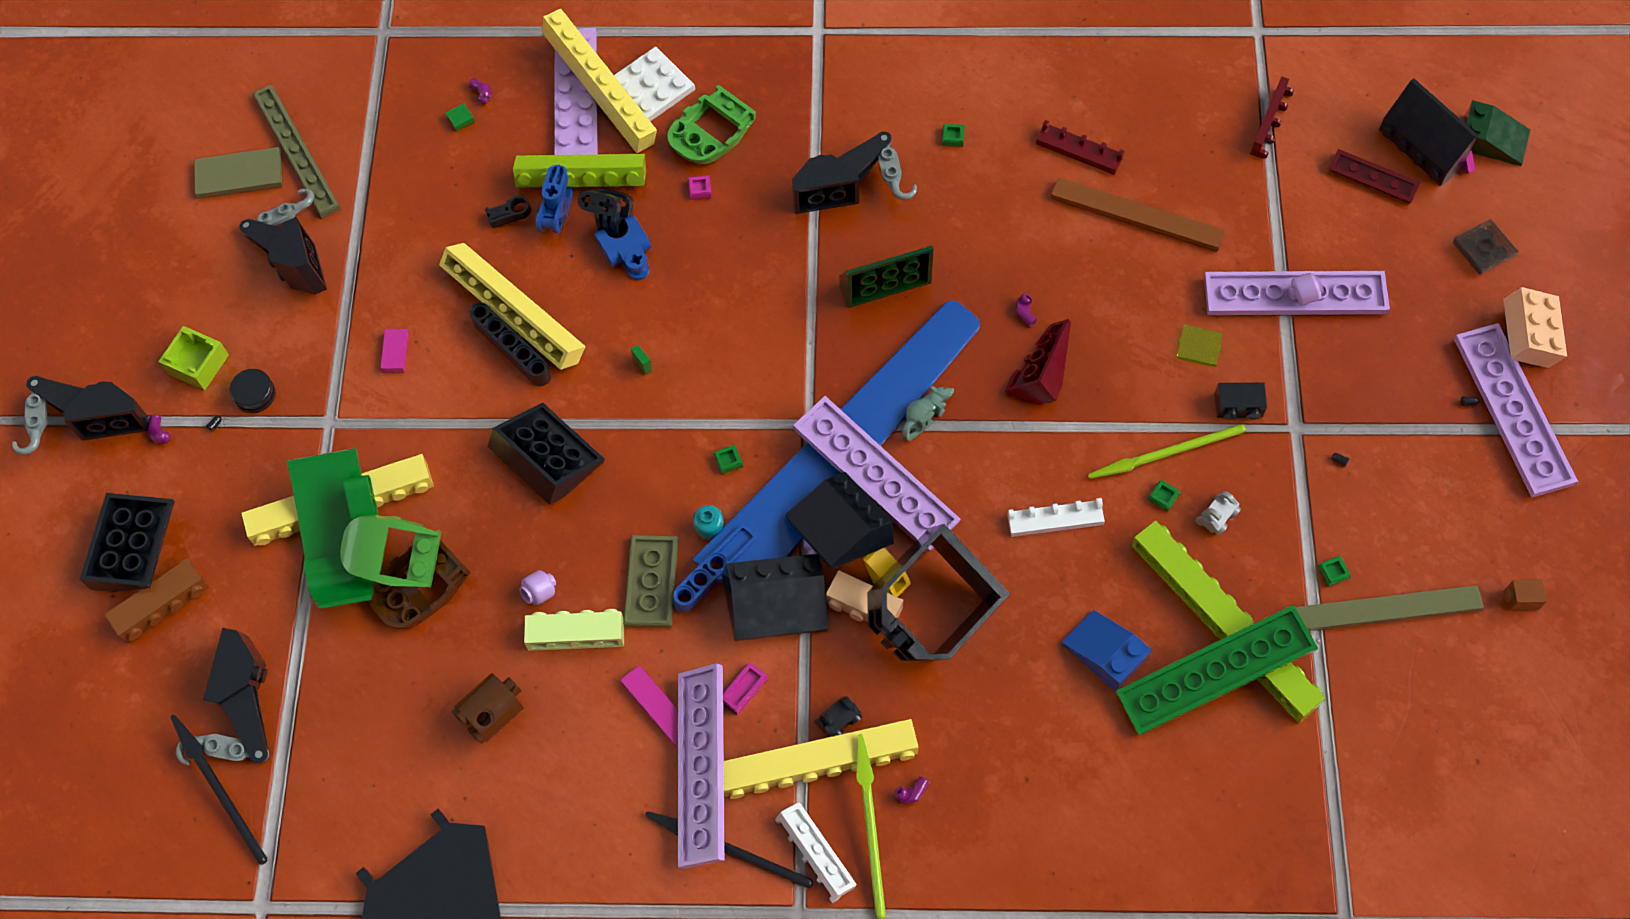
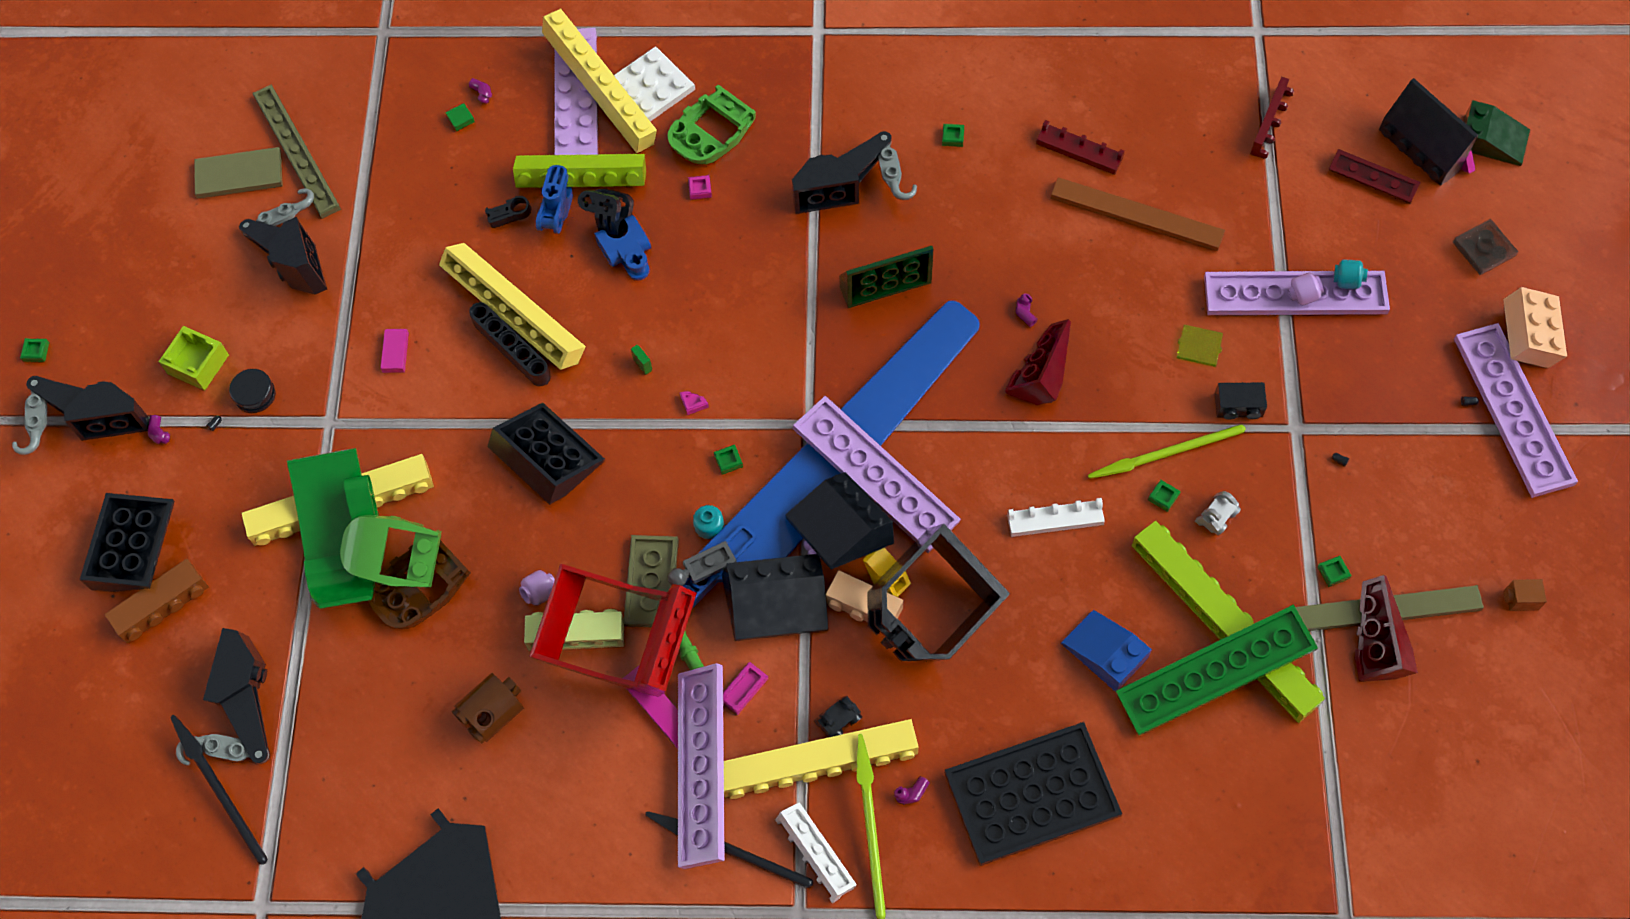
sand green animal [902,386,954,441] -> none
none -> green tile [20,338,50,362]
none -> red window [529,564,697,697]
none -> dark grey plate [668,541,737,586]
none -> dark pink tile [679,391,709,415]
none -> bright green pin [679,631,704,670]
none -> black plate [944,722,1122,866]
none -> teal head [1334,259,1368,289]
none -> dark red wedge [1355,575,1418,682]

